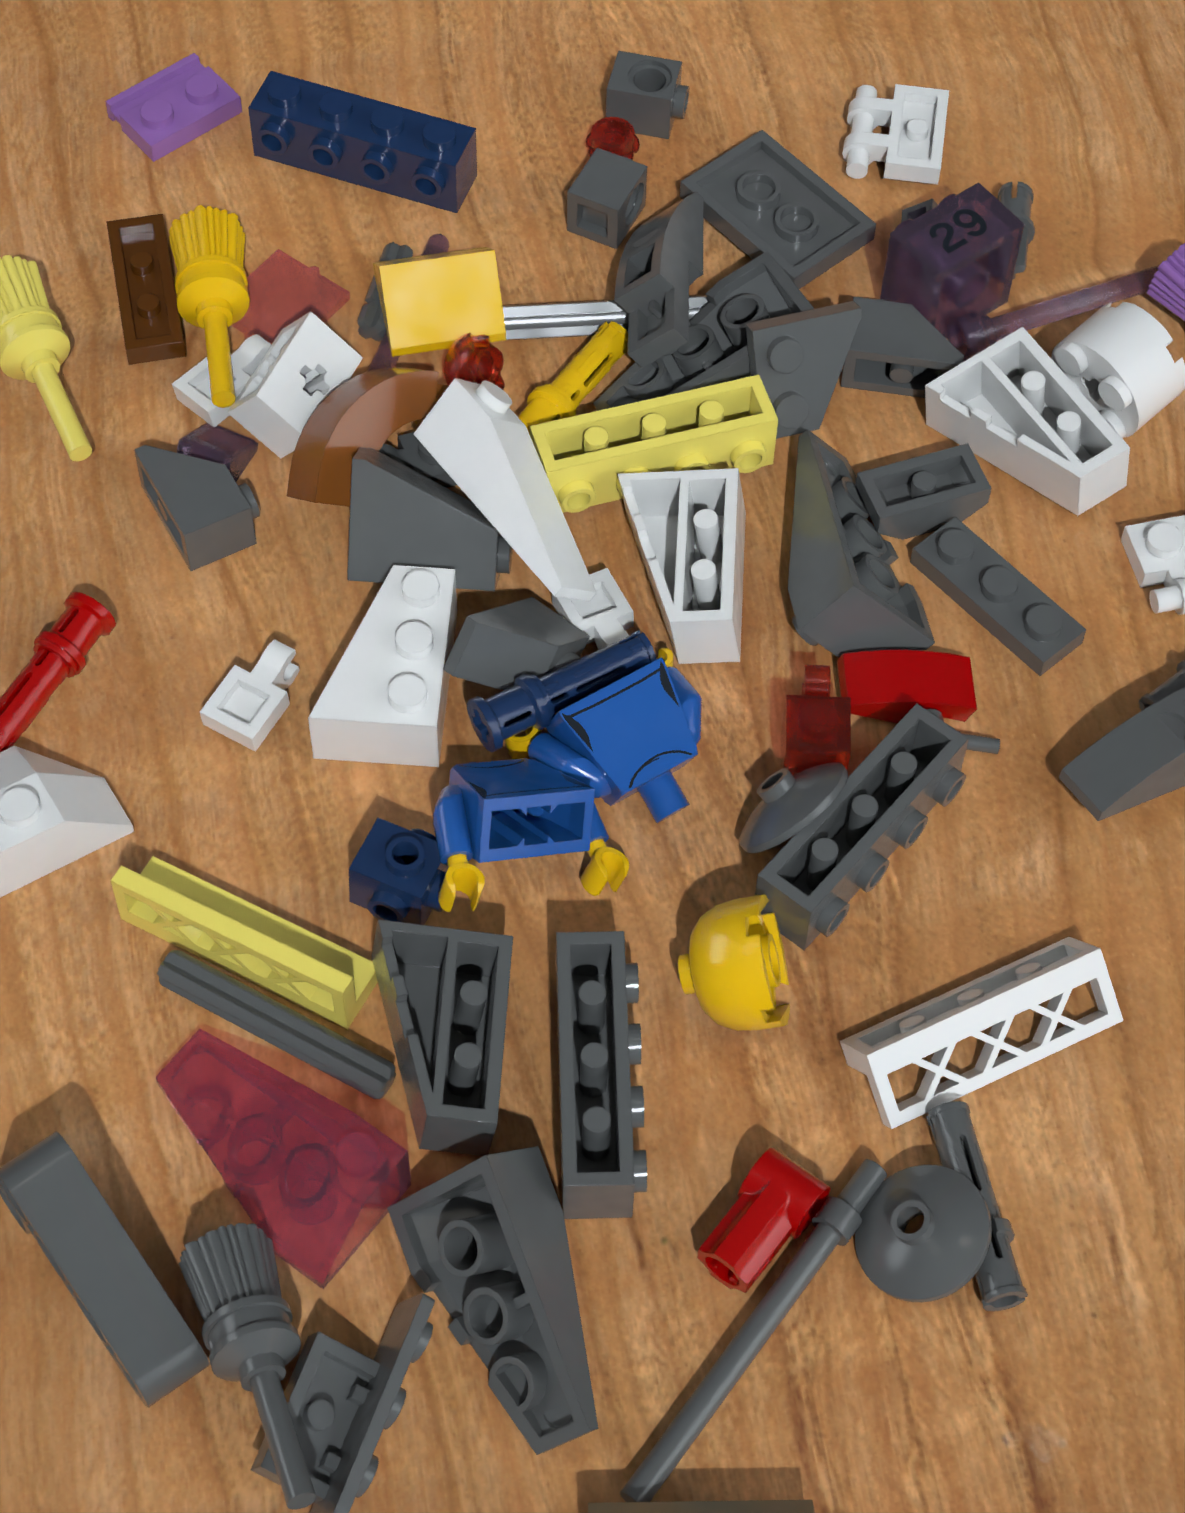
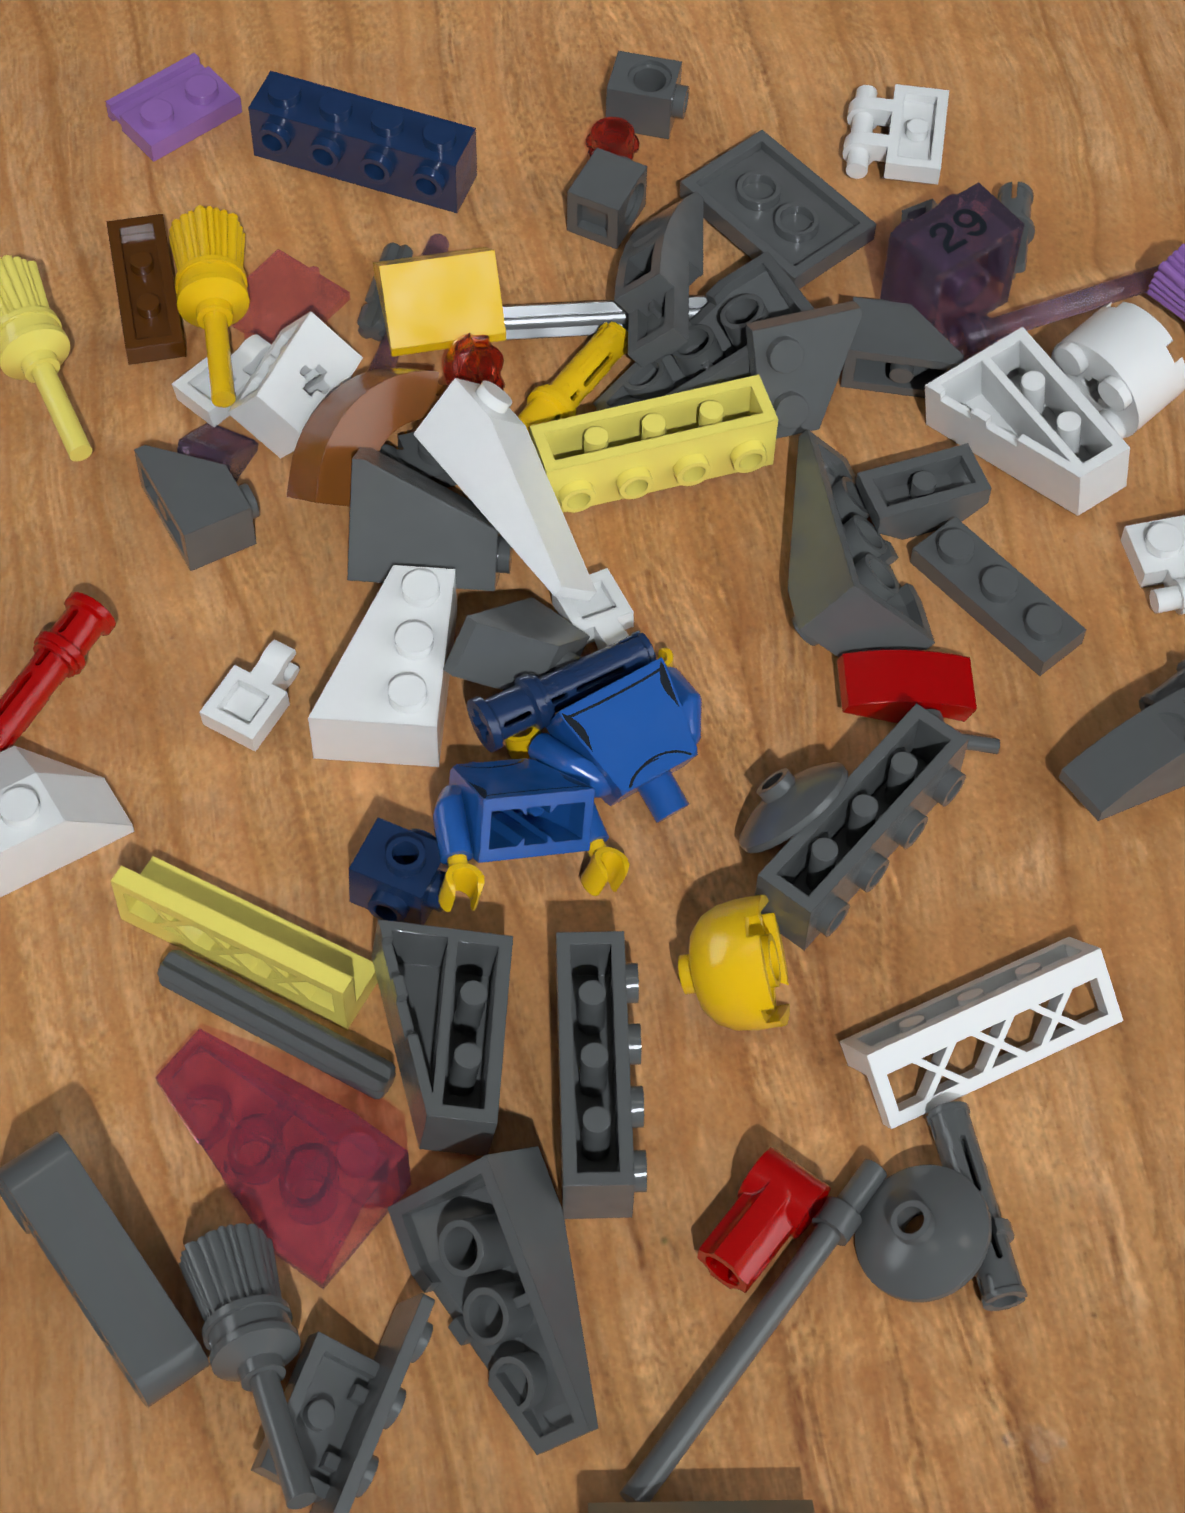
white wedge [617,468,746,664] -> none
clear red brick [780,665,851,775] -> none

